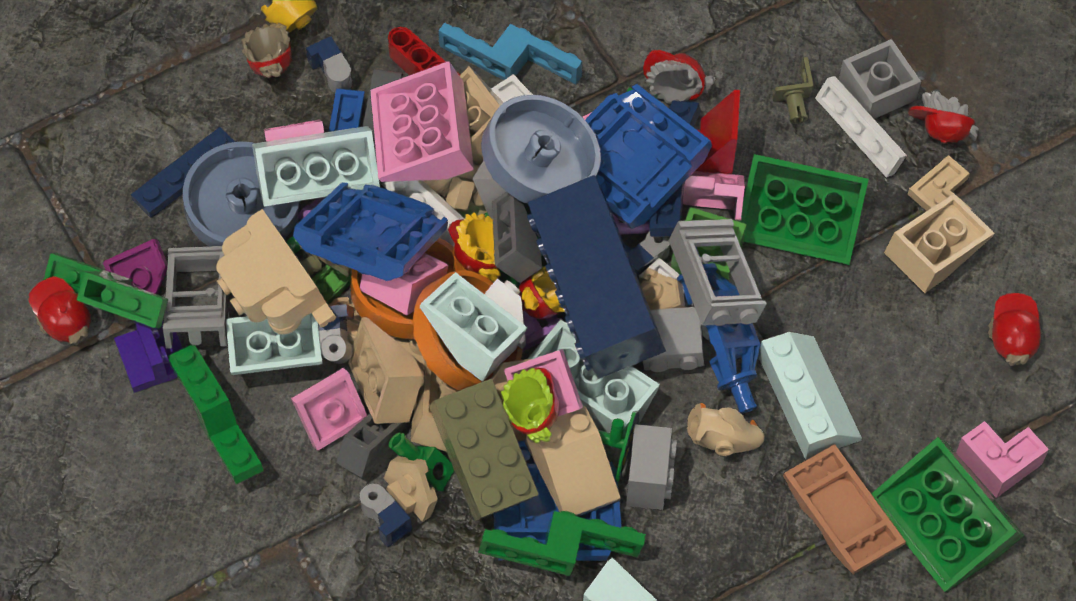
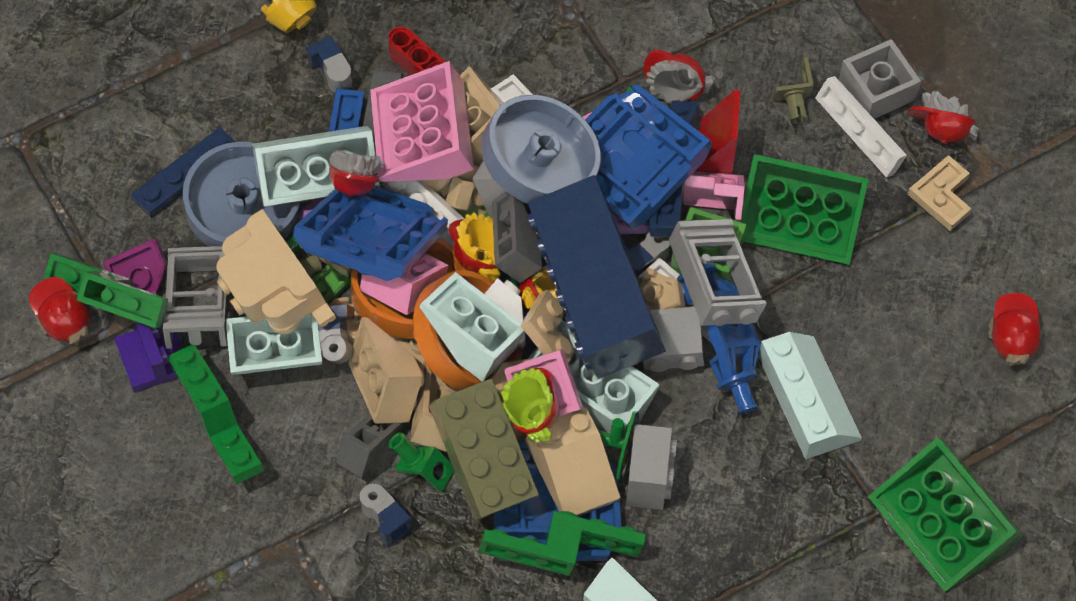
dark tan hair [241,23,292,78] -> none
bright pink tile [264,120,324,142] -> none
bright pink tile [291,368,367,451] -> none
tan plate [384,456,438,522] -> none
dark azure bracket [439,23,582,85] -> none
tan animal [687,403,764,456] -> none
nougat slope [783,444,906,574] -> none
tan slope [884,193,994,293] -> none
bright pink panel [956,421,1049,498] -> none
none -> hair [329,150,385,198]
none -> tan plate [520,289,575,363]

